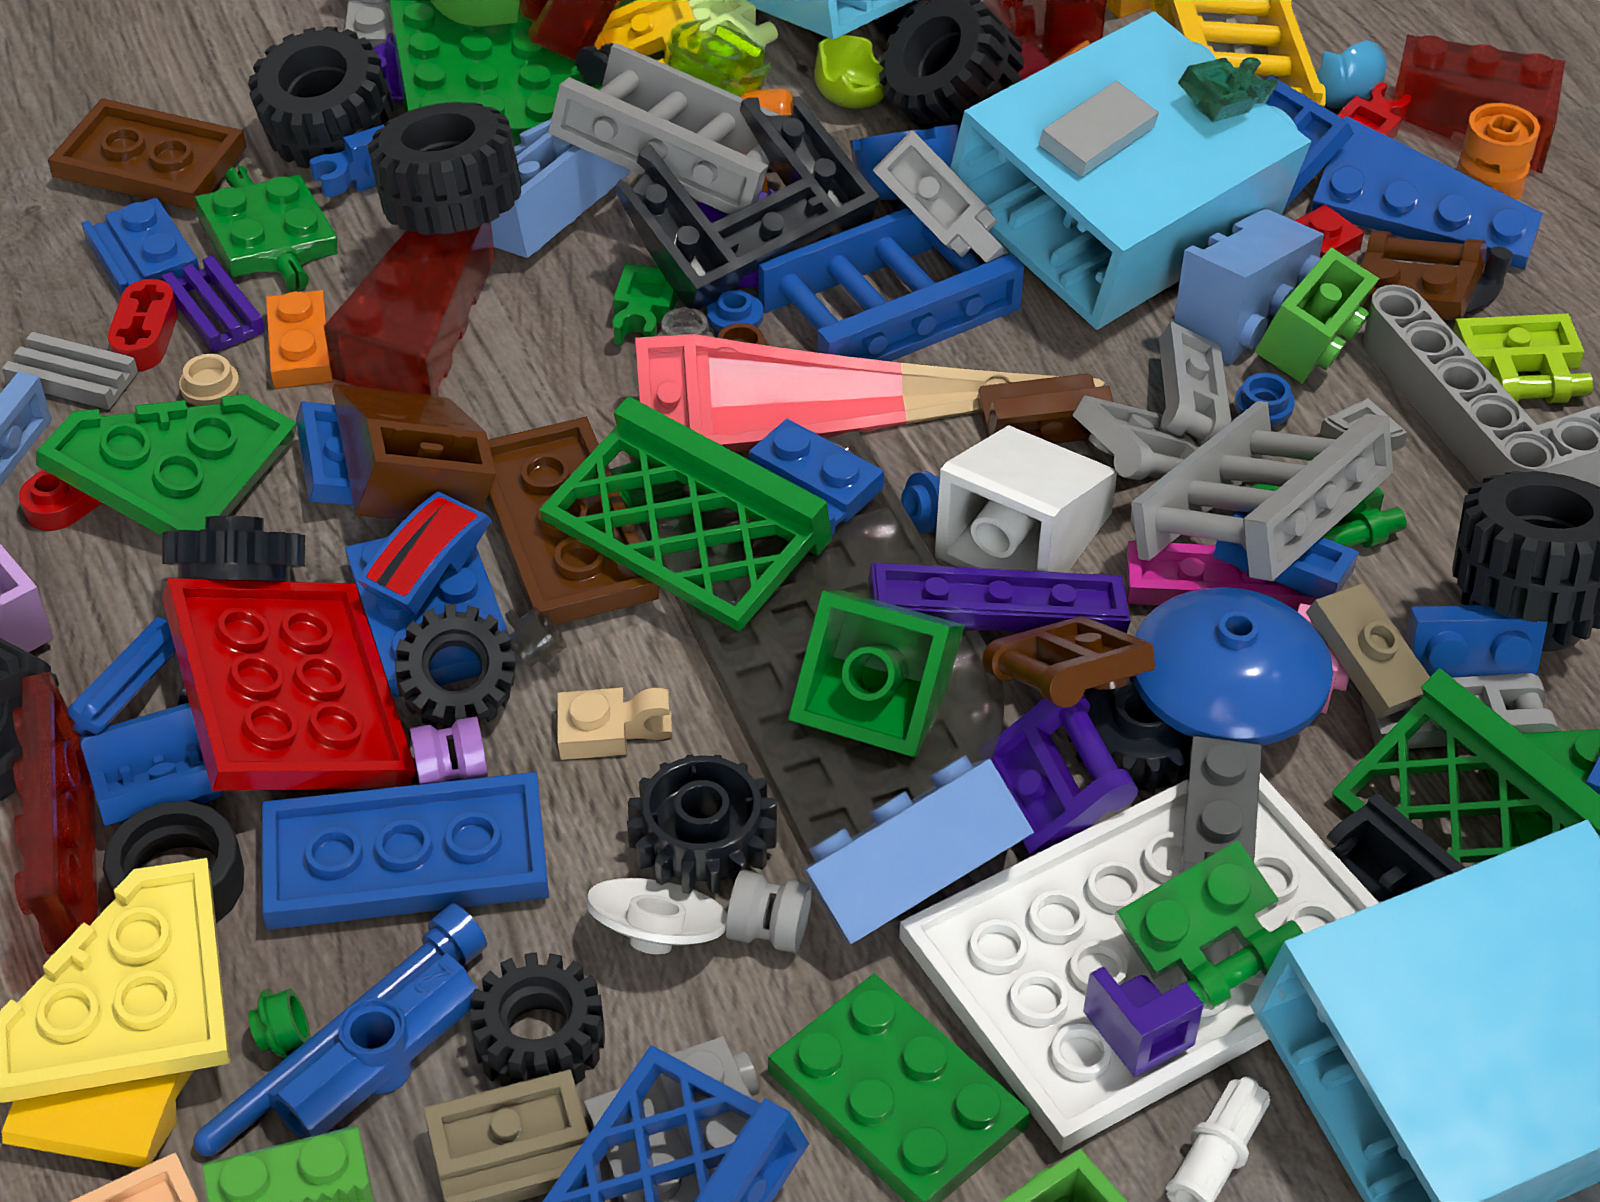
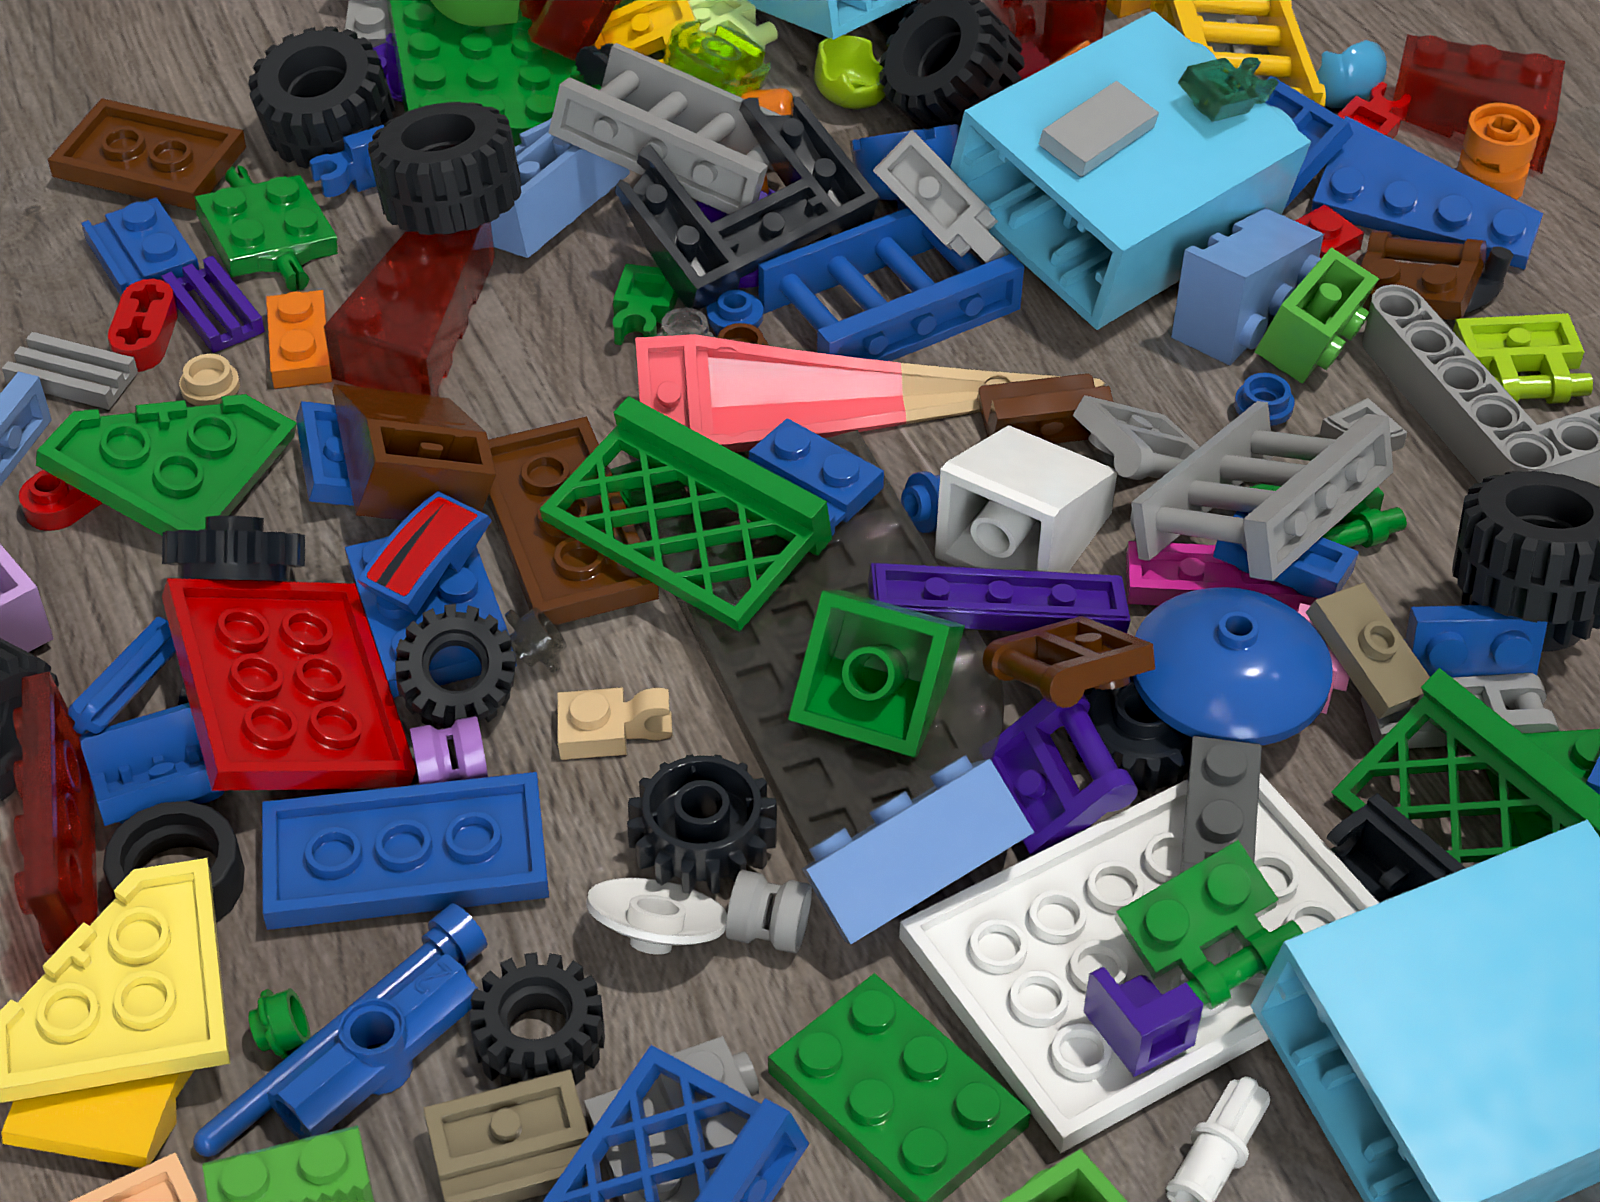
light grey plate [1159,322,1231,446] -> none

